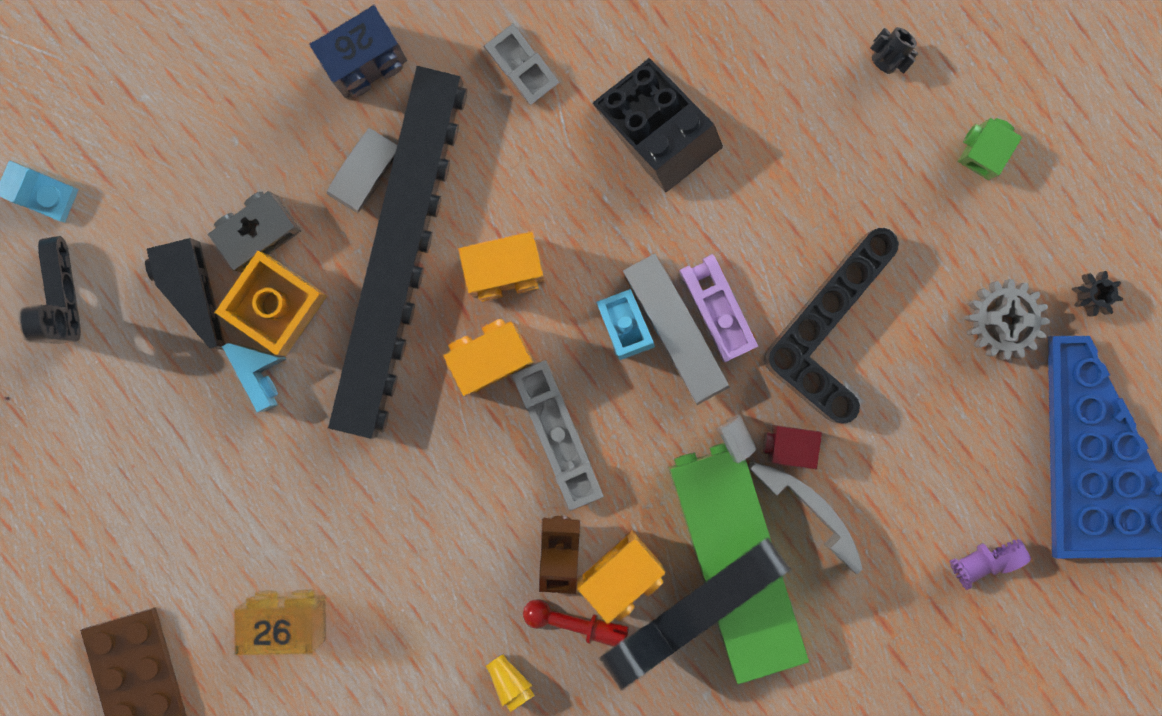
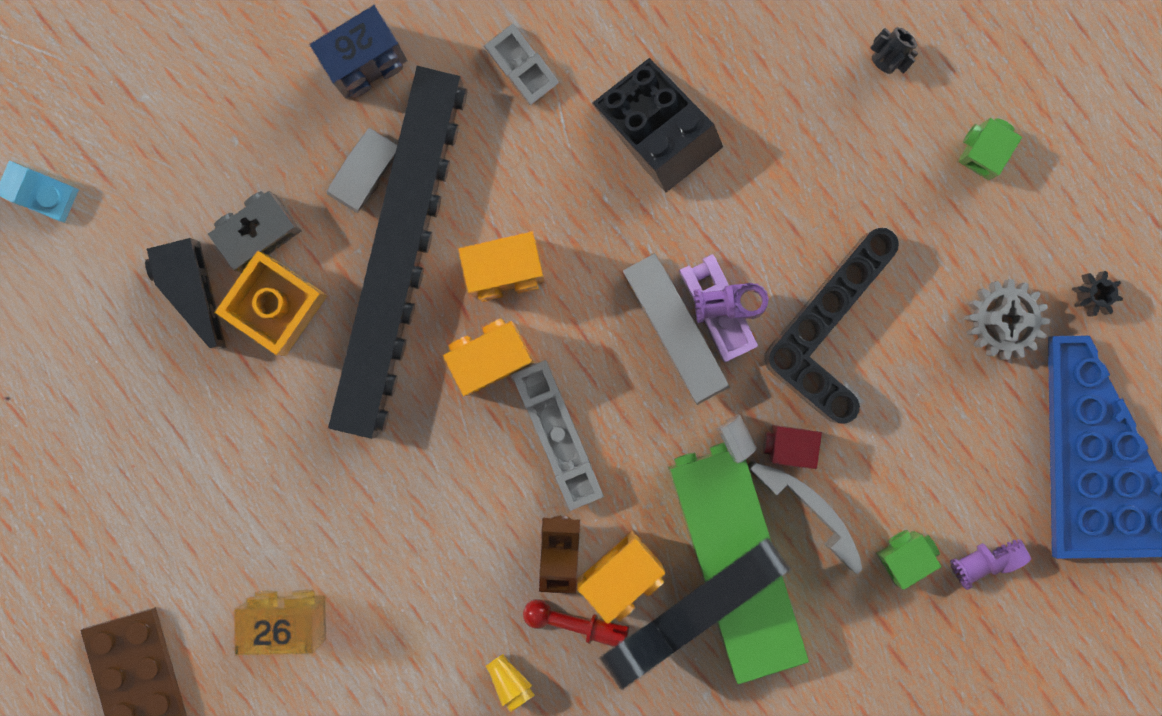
black beam [20,236,81,344] -> none
medium azure slope [222,343,286,413] -> none
medium azure slope [596,289,655,360] -> none
none -> medium lavender connector [694,283,769,323]
none -> bright green brick [876,530,942,590]

